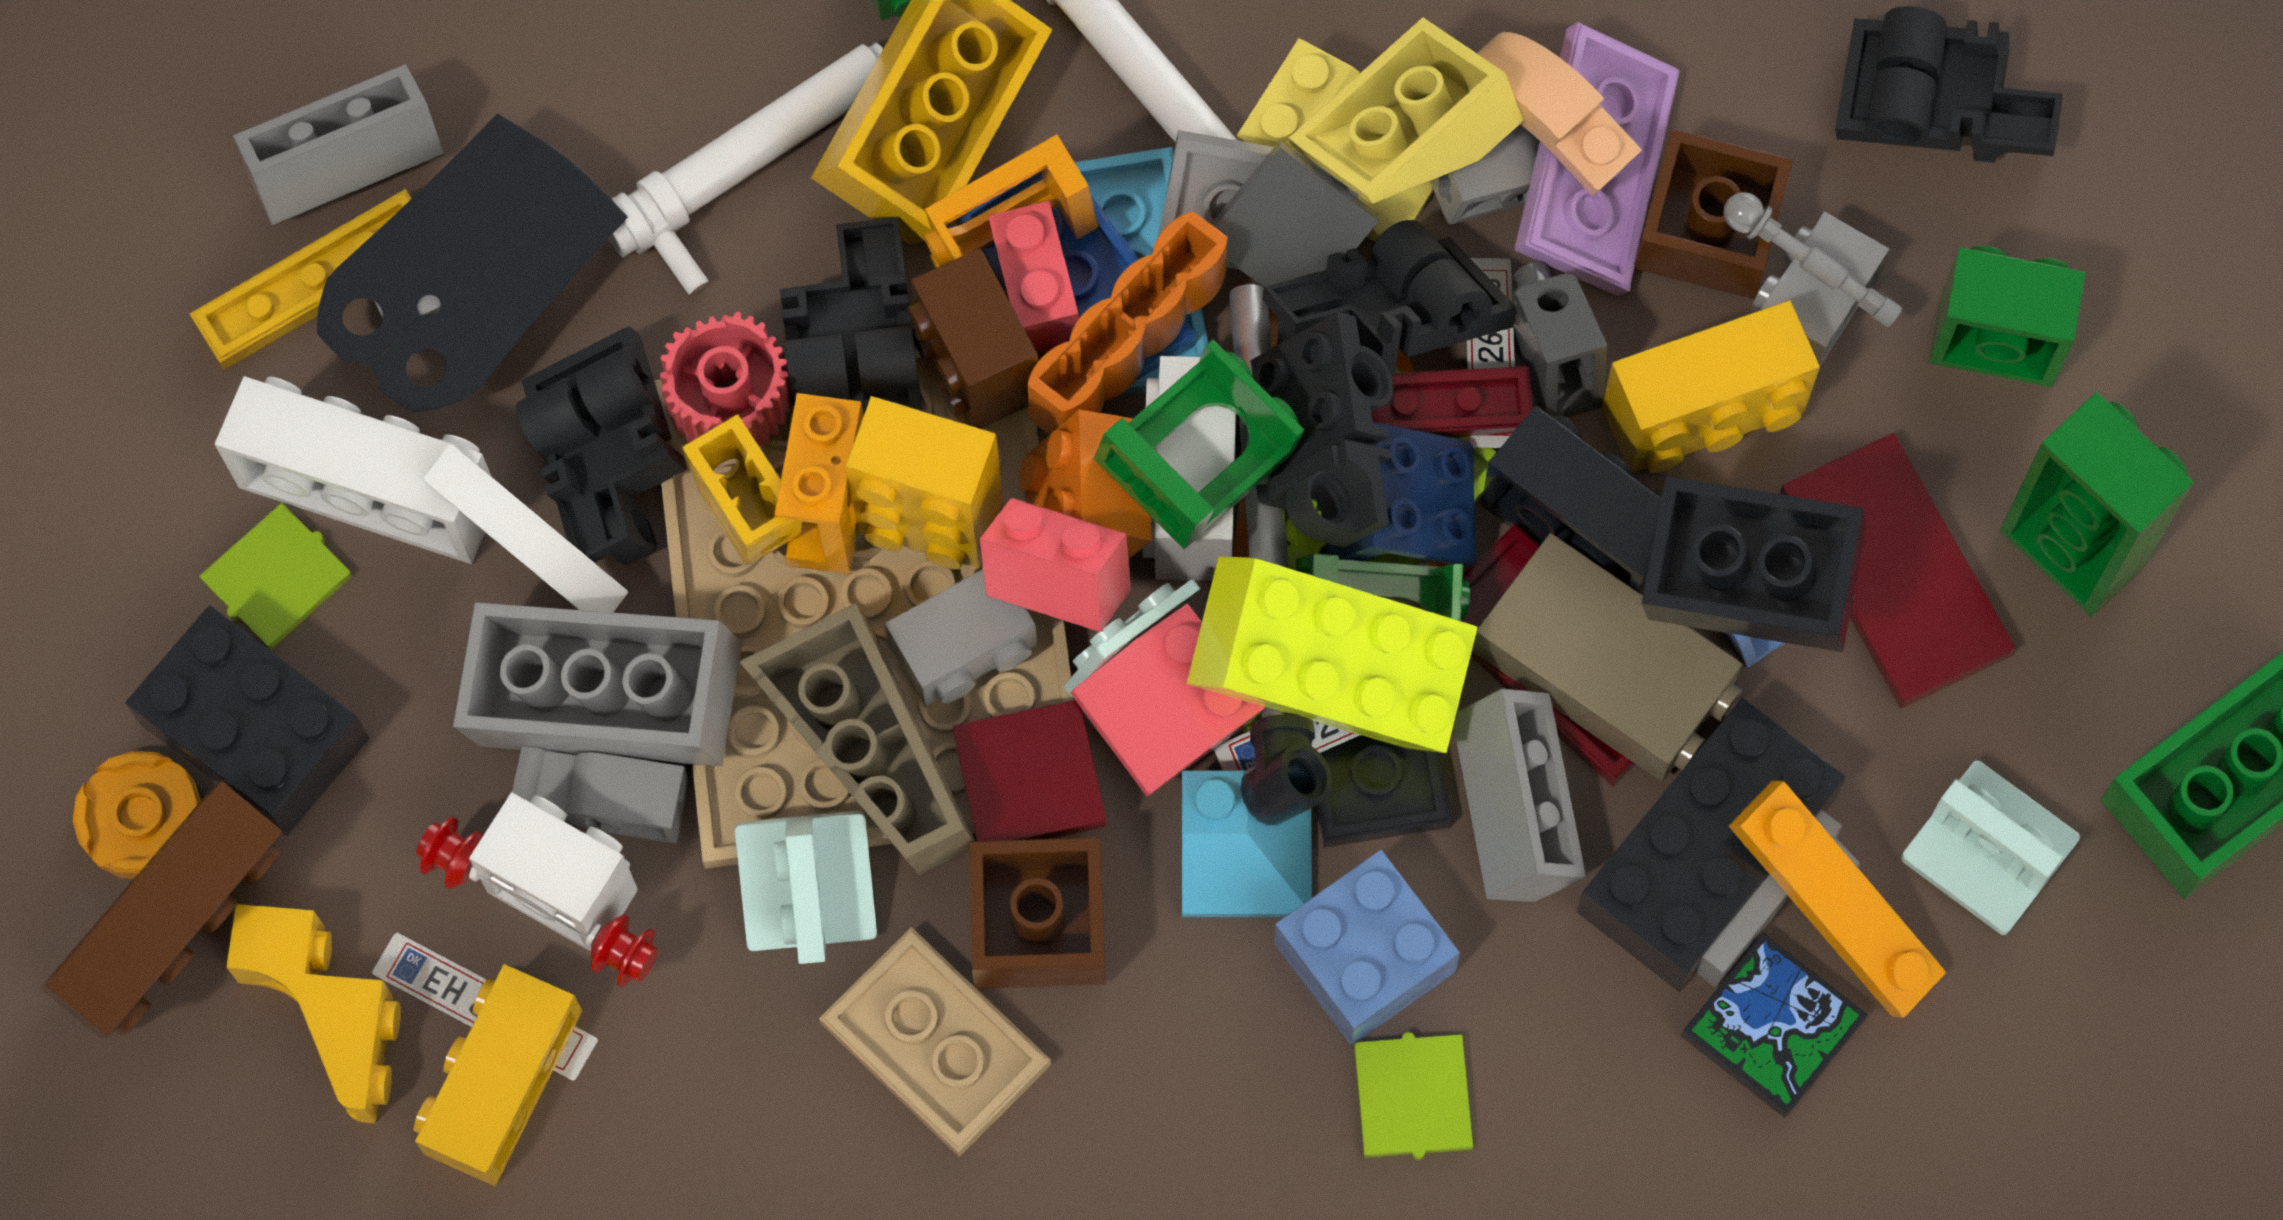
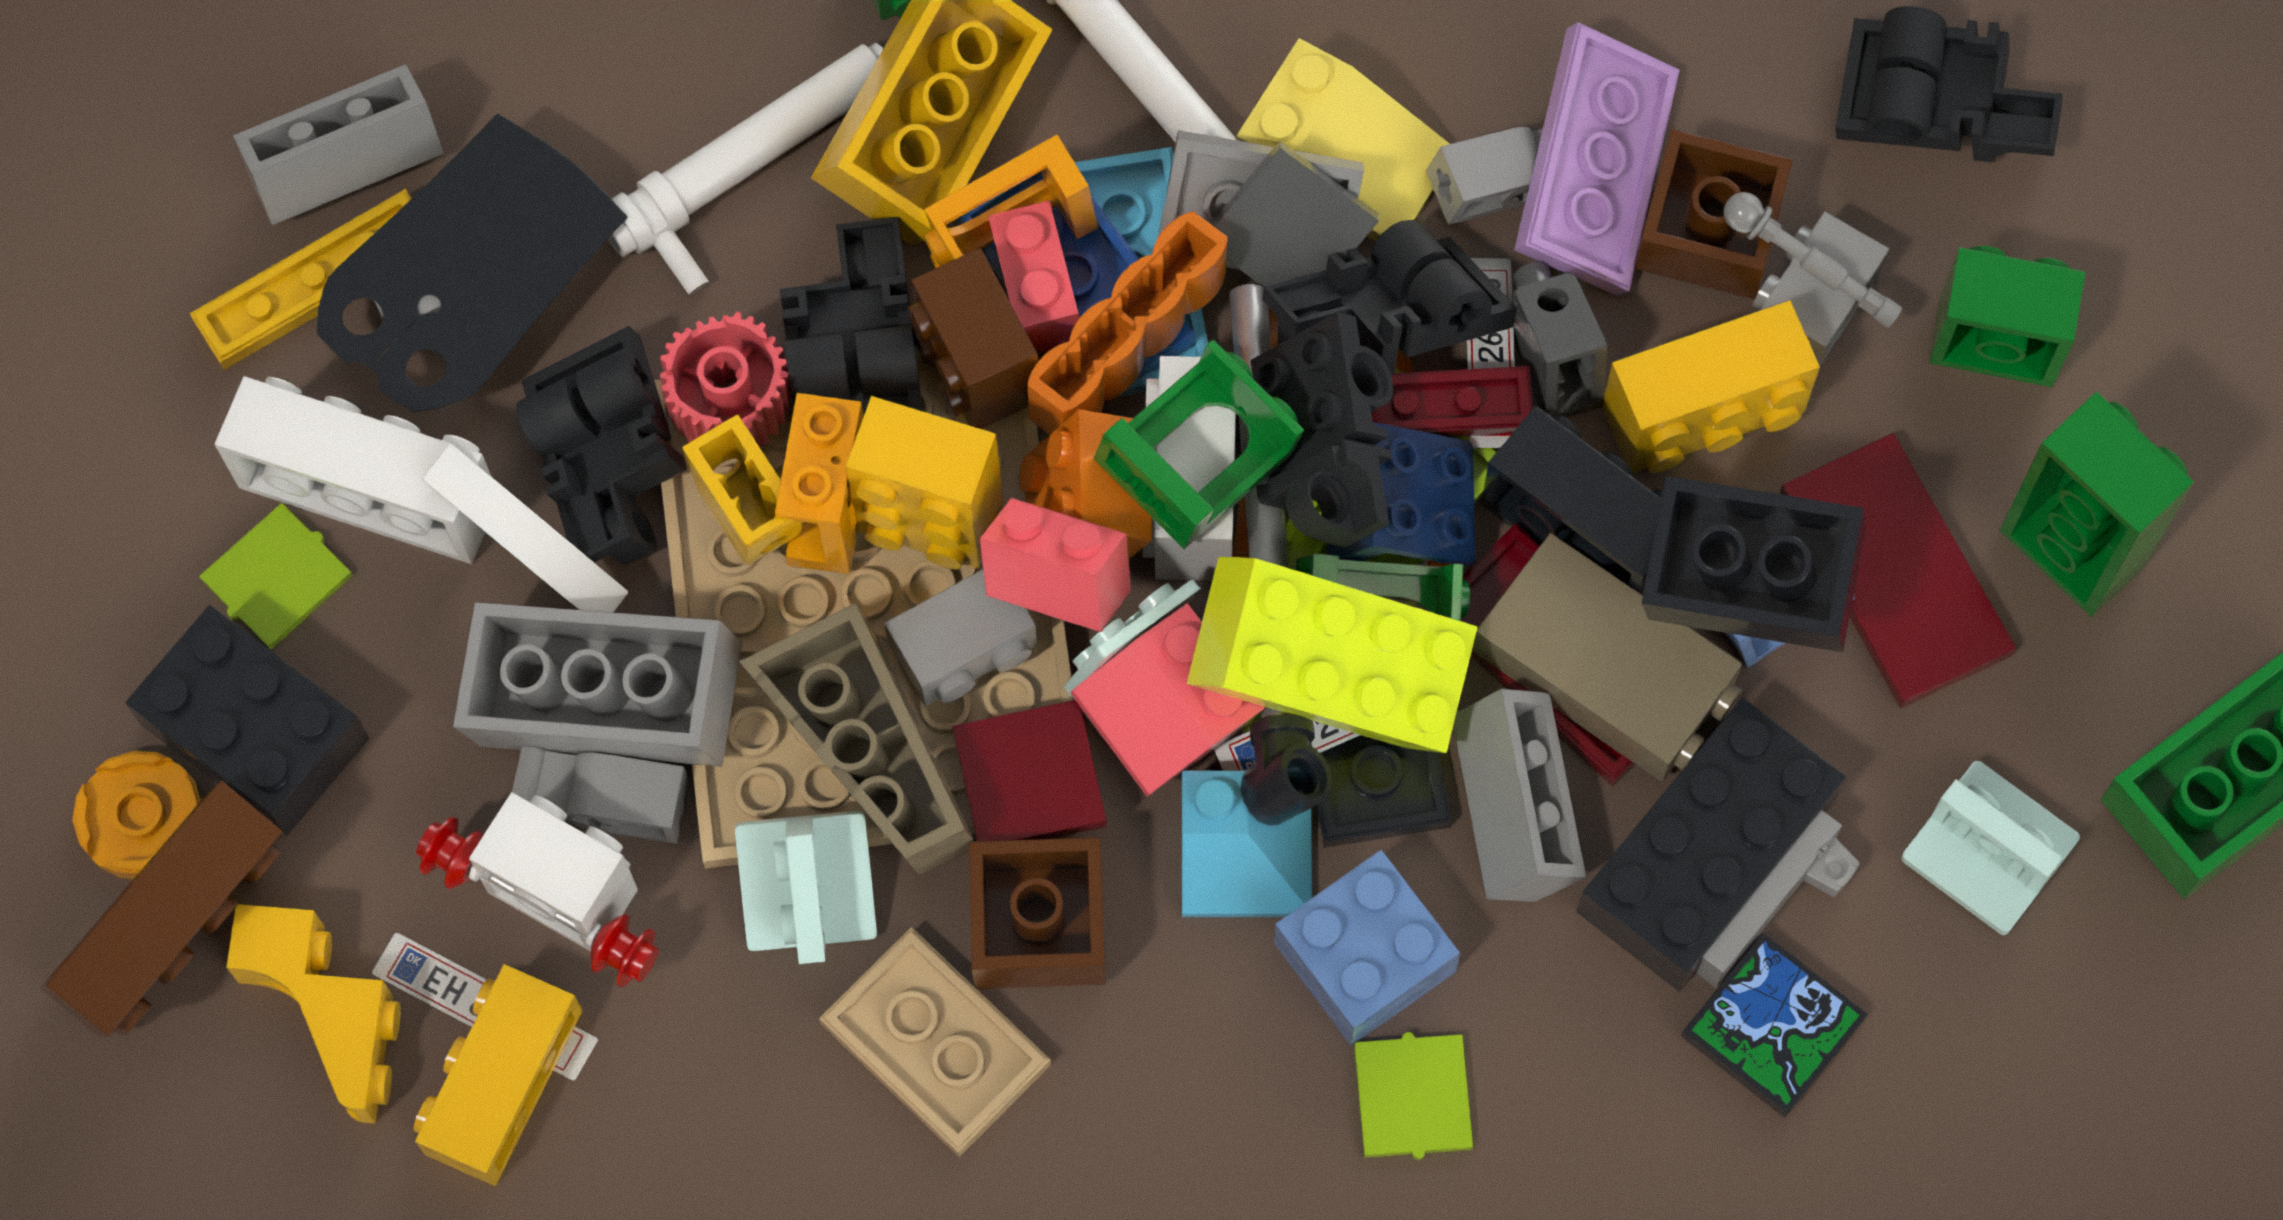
light yellow slope [1288,17,1524,204] -> none
light nougat arch [1477,32,1642,196] -> none
light orange plate [1729,781,1946,1018] -> none

